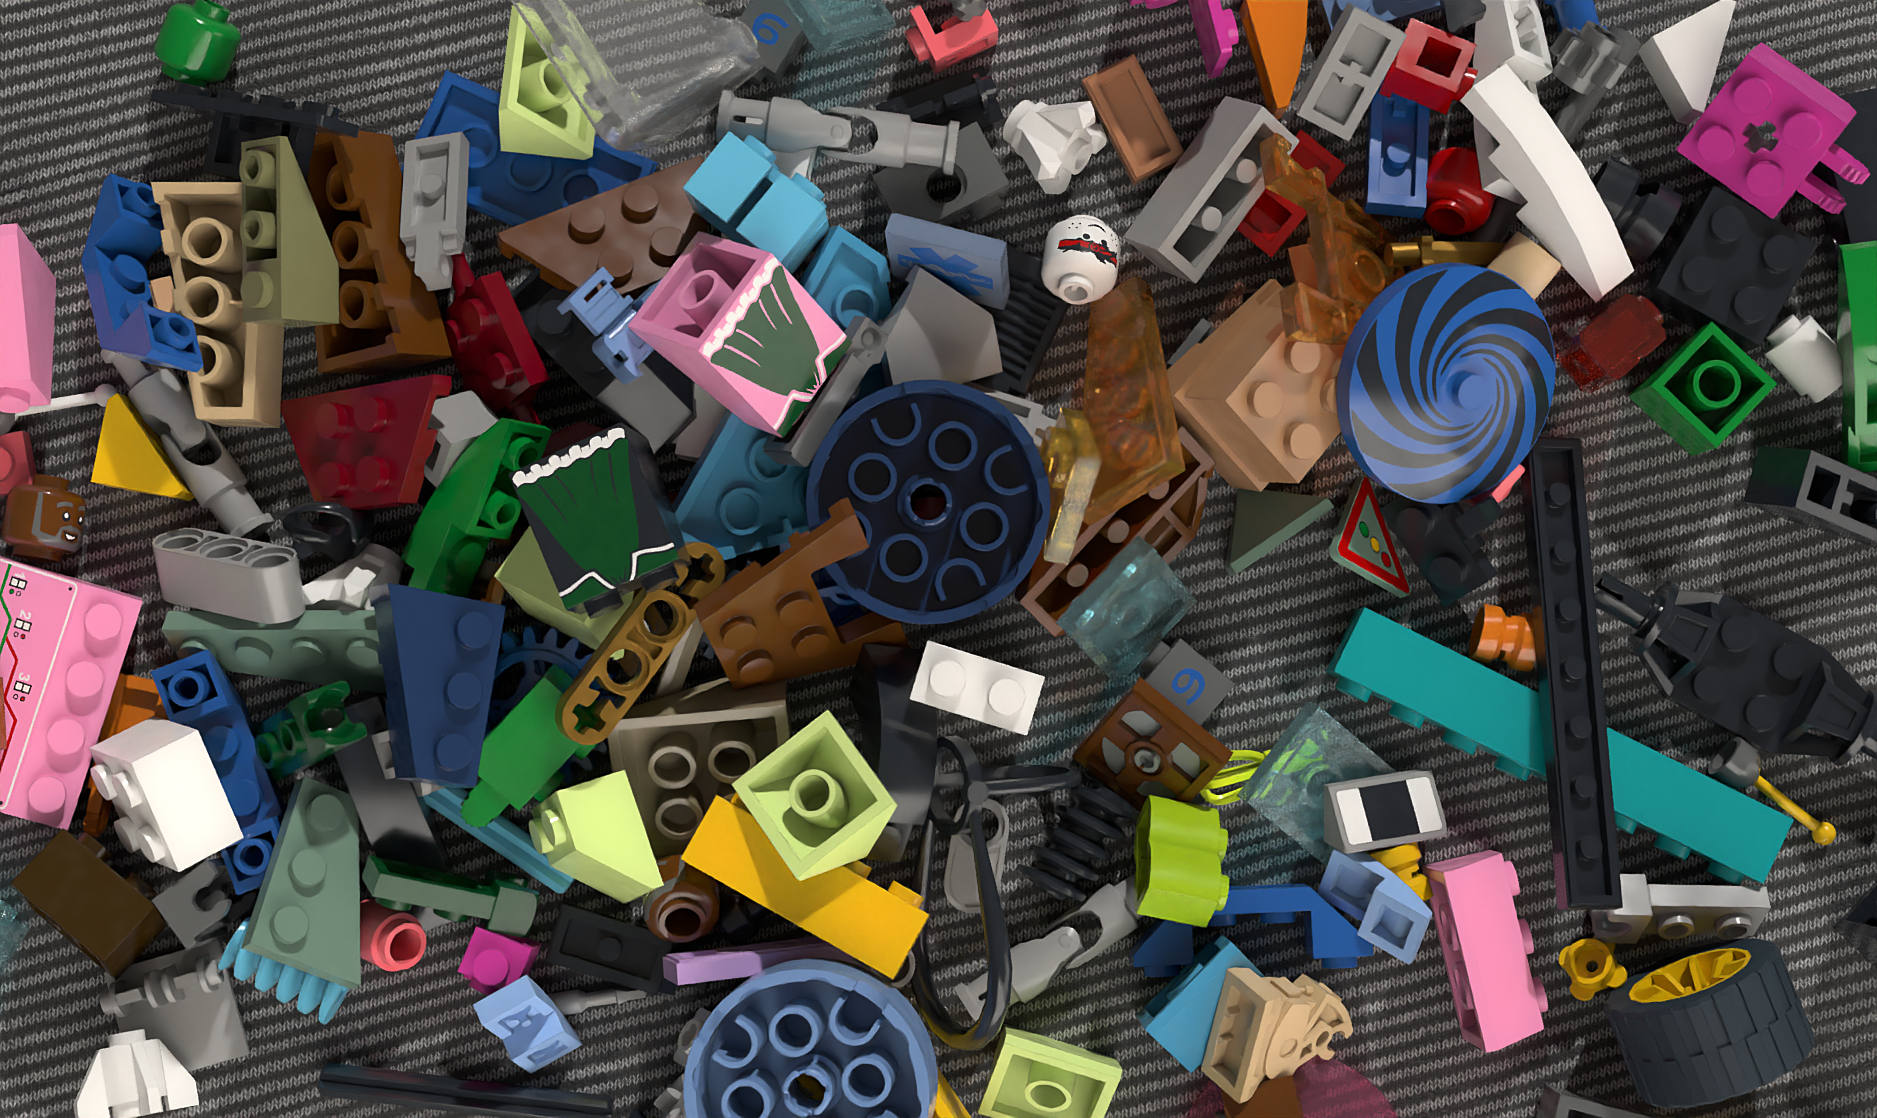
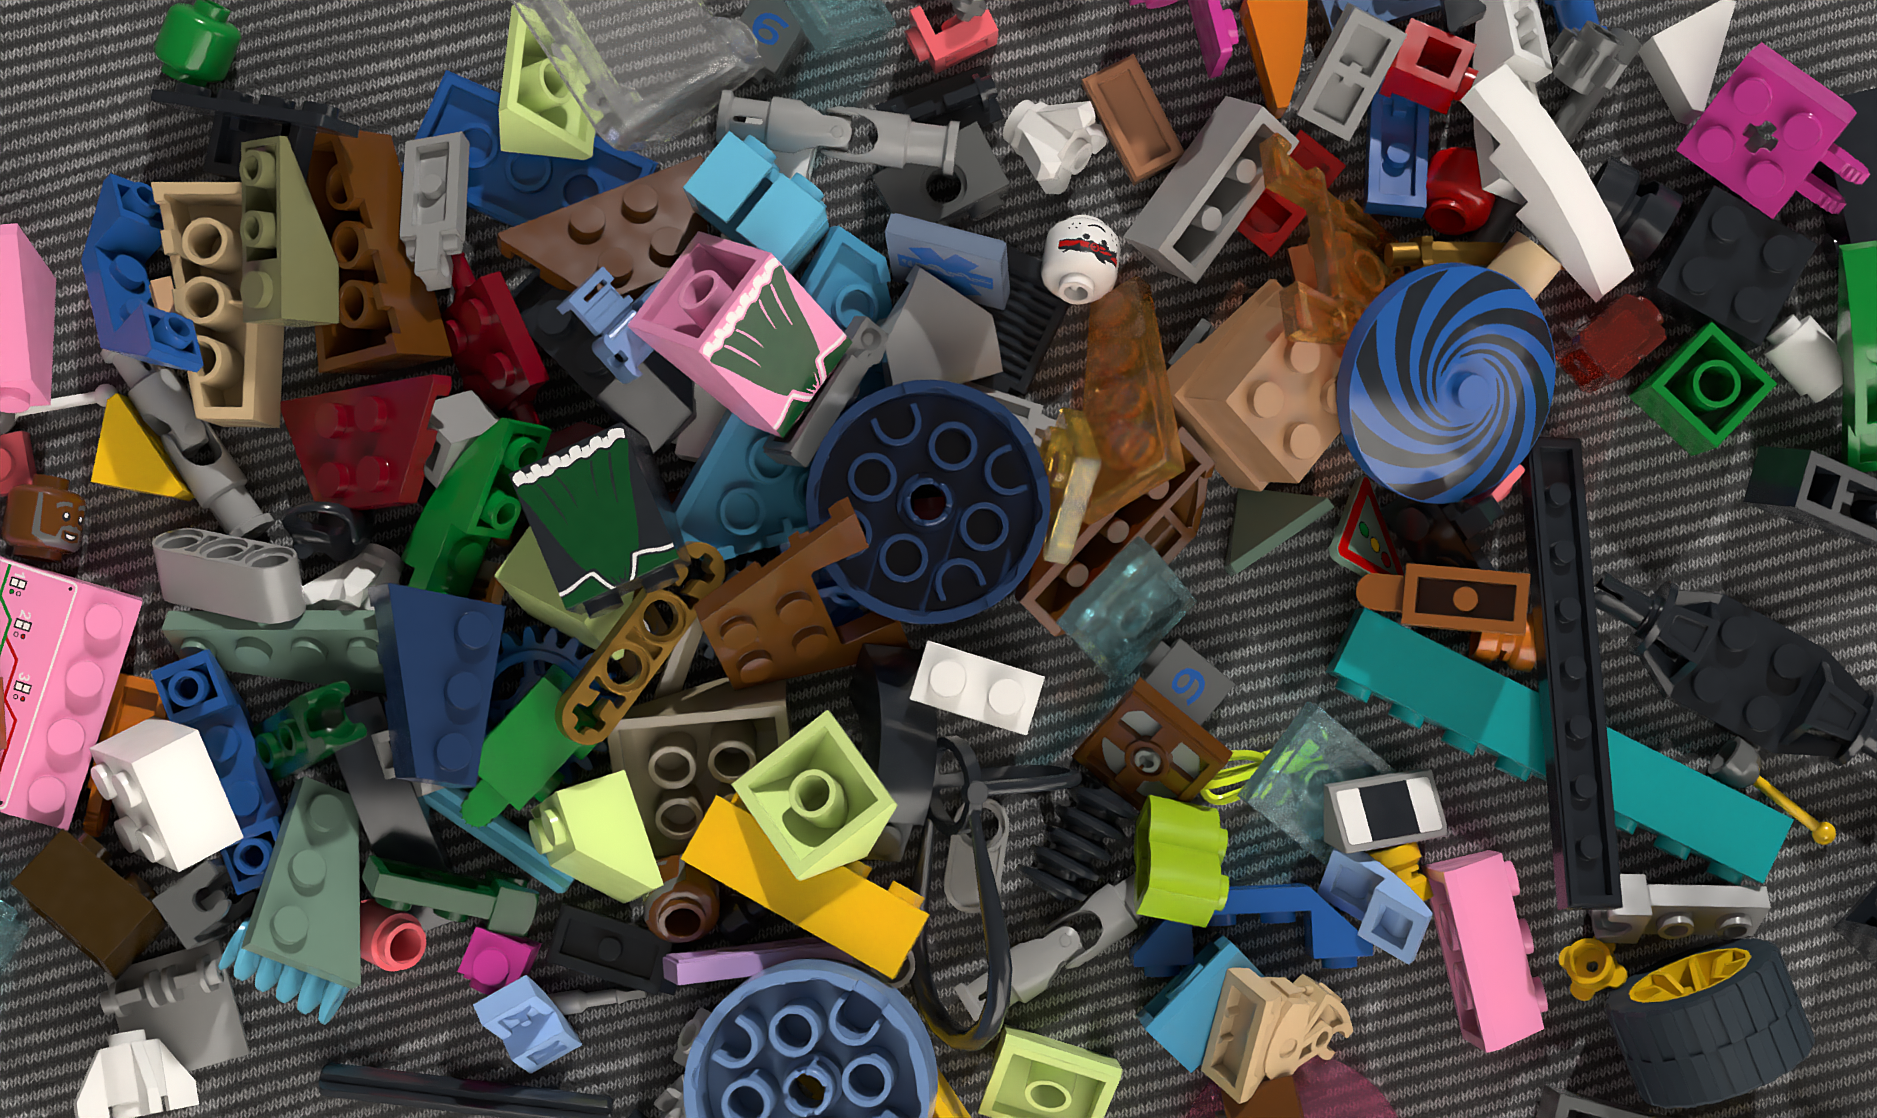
none -> dark orange brick [1356,563,1531,636]

